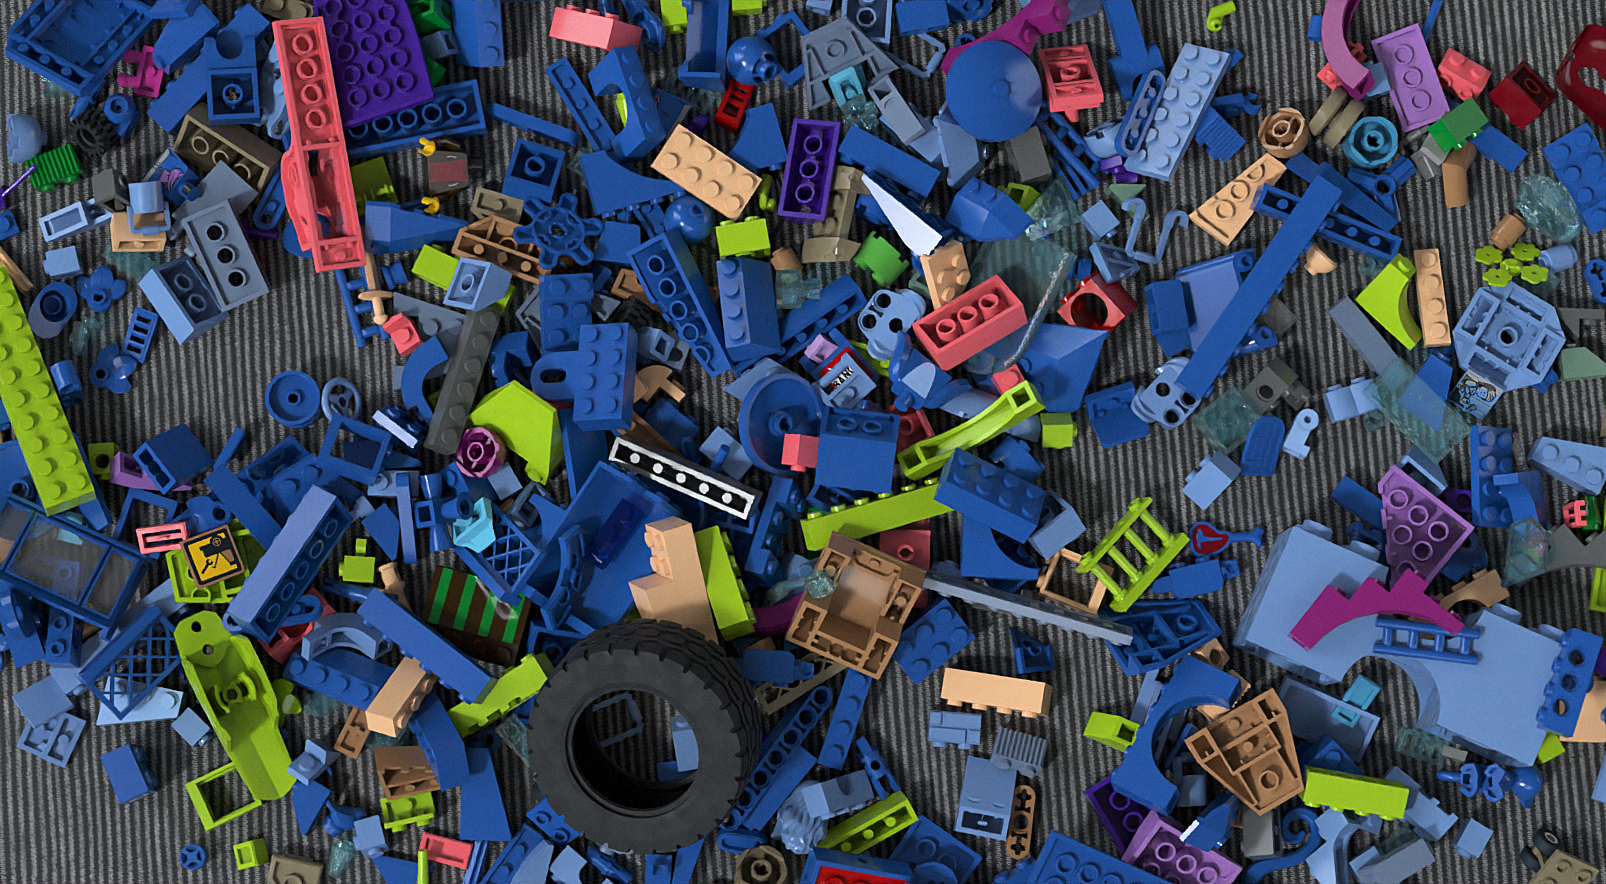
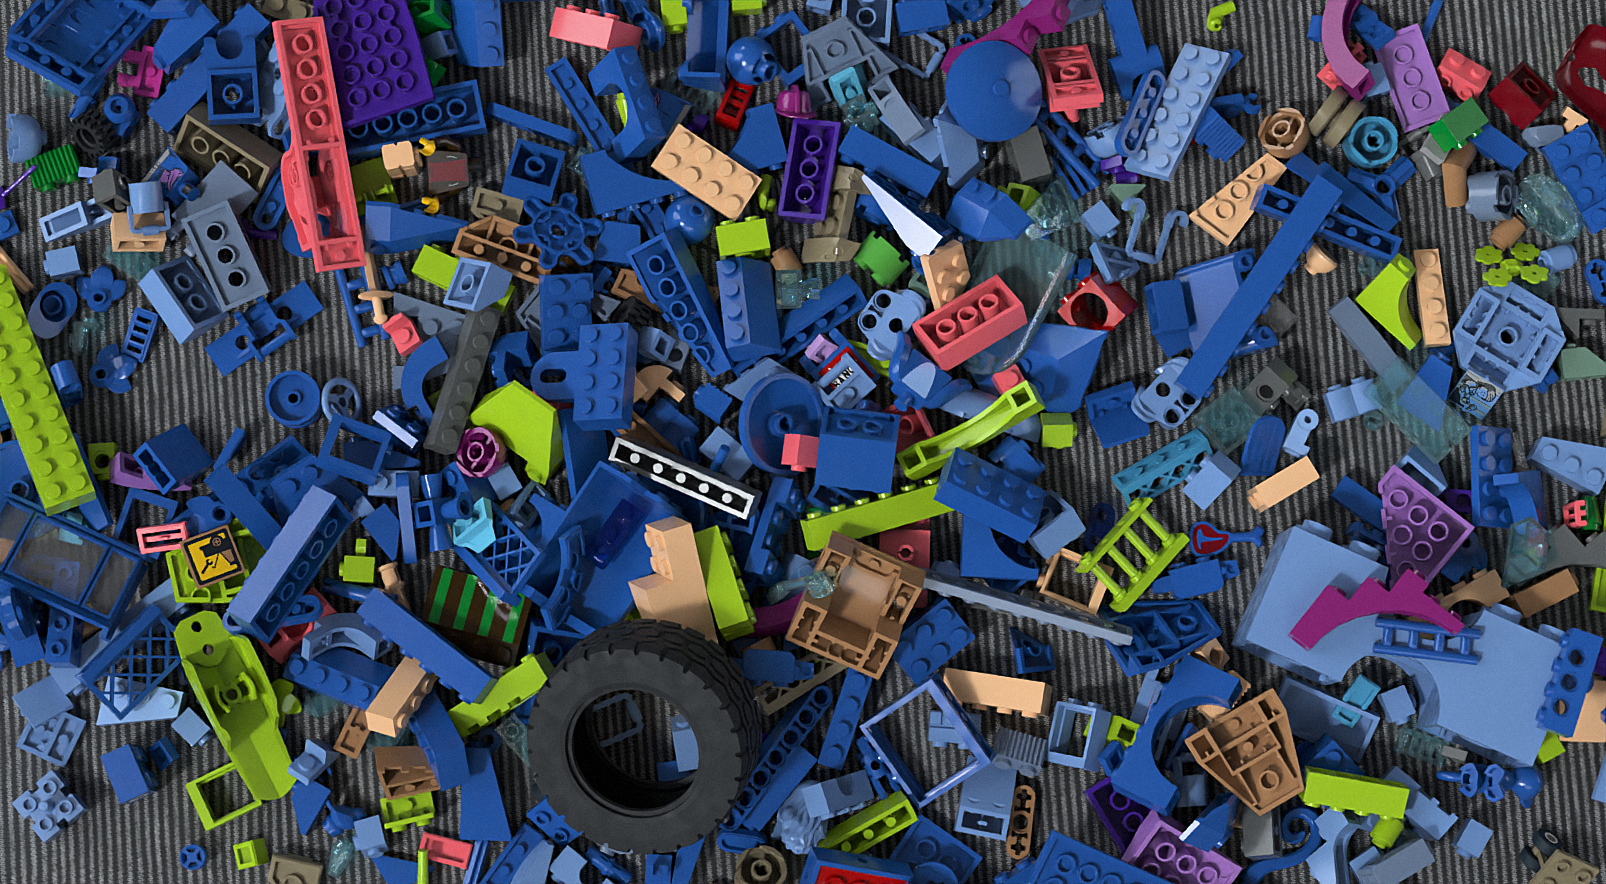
none -> medium blue brick [12,770,90,843]
none -> blue bracket [78,156,120,184]
none -> blue plate [147,736,180,771]
none -> blue piece [204,281,324,377]
none -> light nougat brick [381,140,423,180]
none -> blue brick [693,383,732,425]
none -> magenta piece [774,85,816,118]
none -> blue window [859,672,996,810]
none -> medium blue window [1044,698,1112,773]
none -> clear blue plate [1083,503,1115,552]
none -> blue plate [1097,740,1124,777]
none -> dark azure fence [1111,428,1214,508]
none -> light nougat window [1247,456,1320,513]
none -> blue slope [1349,4,1396,51]
none -> lime brick [1370,817,1405,849]
none -> medium blue brick [1376,685,1417,725]
none -> sand blue brick [1466,170,1519,222]
none -> medium nougat window [1503,568,1579,620]
none -> sand blue rock [1521,125,1564,154]
none -> light nougat tile [1561,106,1589,134]

